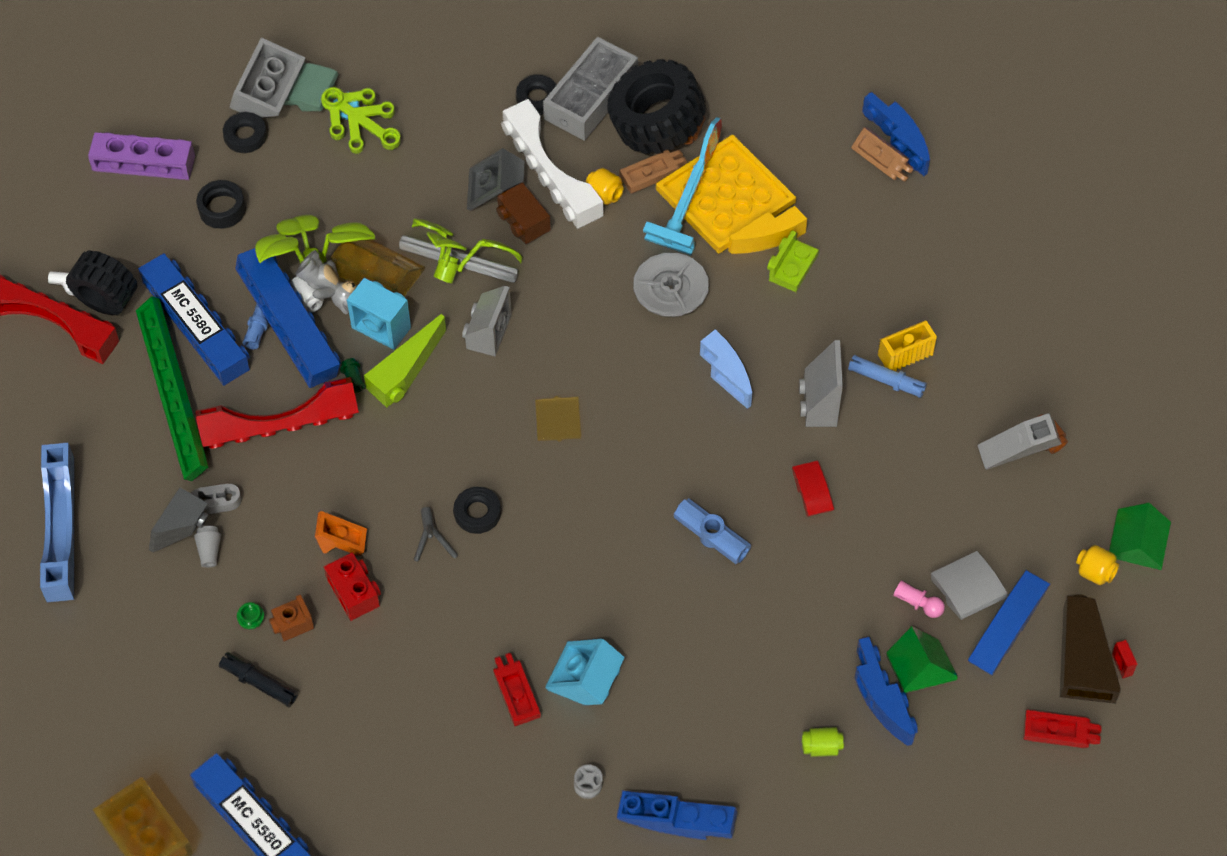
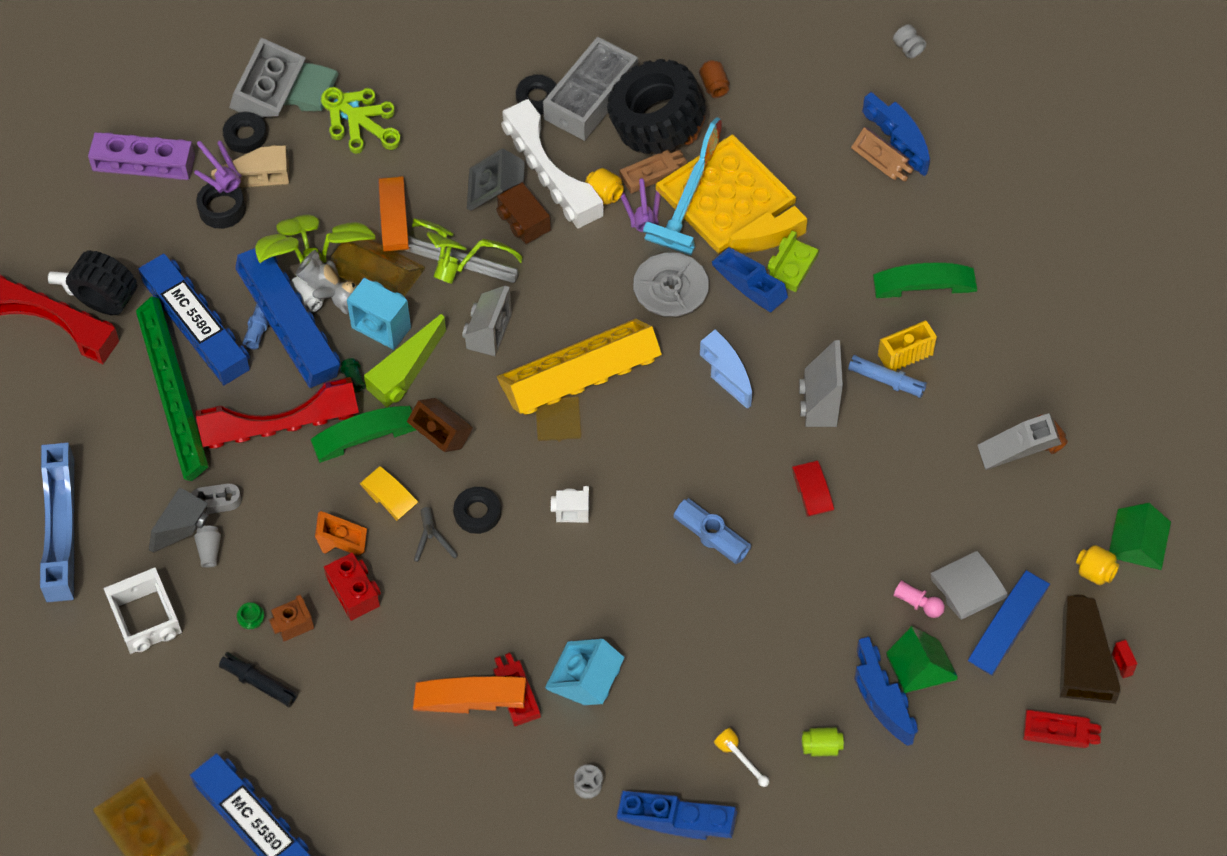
none -> white window [104,568,182,654]
none -> medium lavender plant [194,141,241,193]
none -> tan slope [211,145,289,188]
none -> green slope [311,406,416,463]
none -> yellow slope [360,466,418,521]
none -> orange slope [379,176,409,251]
none -> reddish brown brick [407,398,473,452]
none -> orange slope [413,677,526,714]
none -> yellow slope [497,319,662,415]
none -> white brick [551,486,589,523]
none -> medium lavender plant [621,178,661,232]
none -> dark orange brick [699,60,729,98]
none -> blue slope [712,247,788,313]
none -> hinge [714,728,769,787]
none -> green slope [873,262,977,298]
none -> light grey wheel [893,24,926,59]

